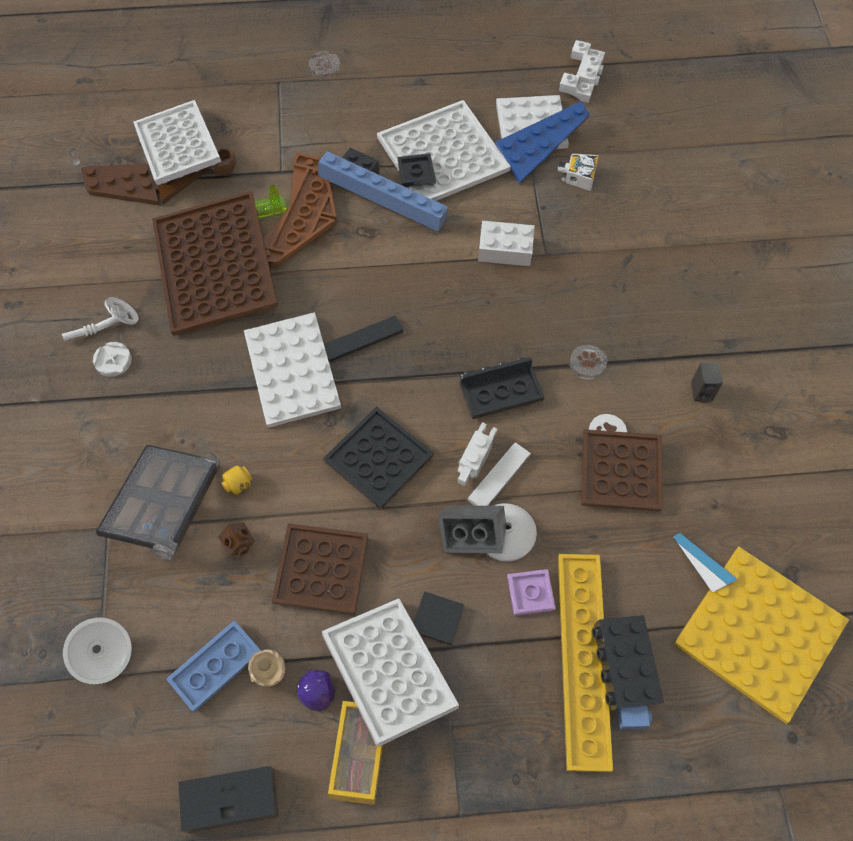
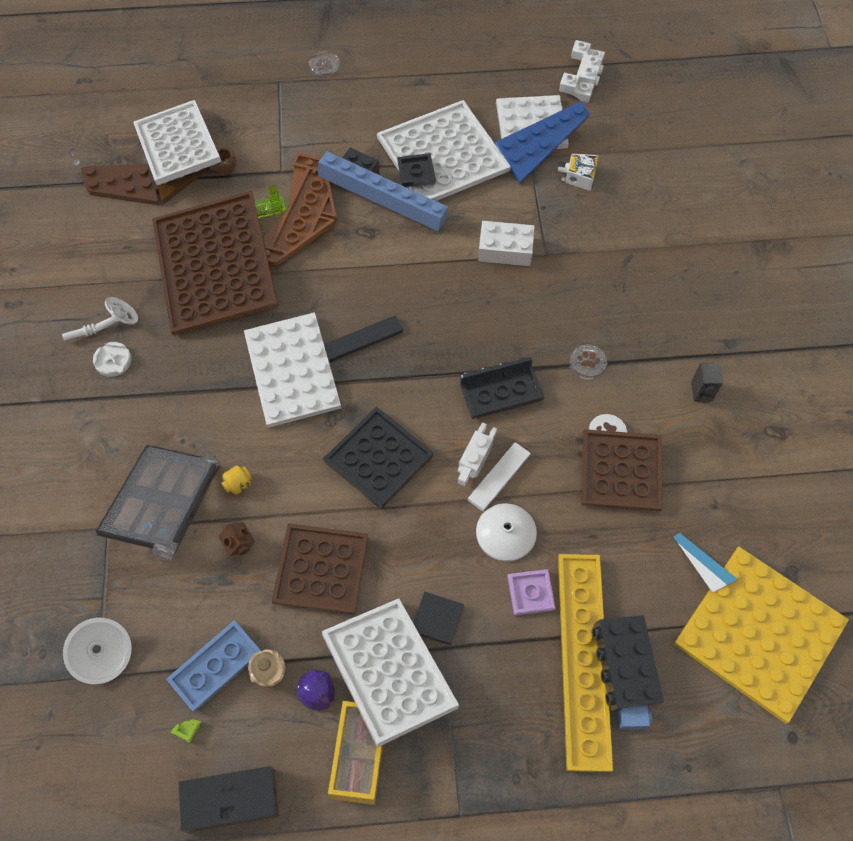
dark grey slope [438,506,506,554] -> none
none -> lime tile [170,719,202,743]

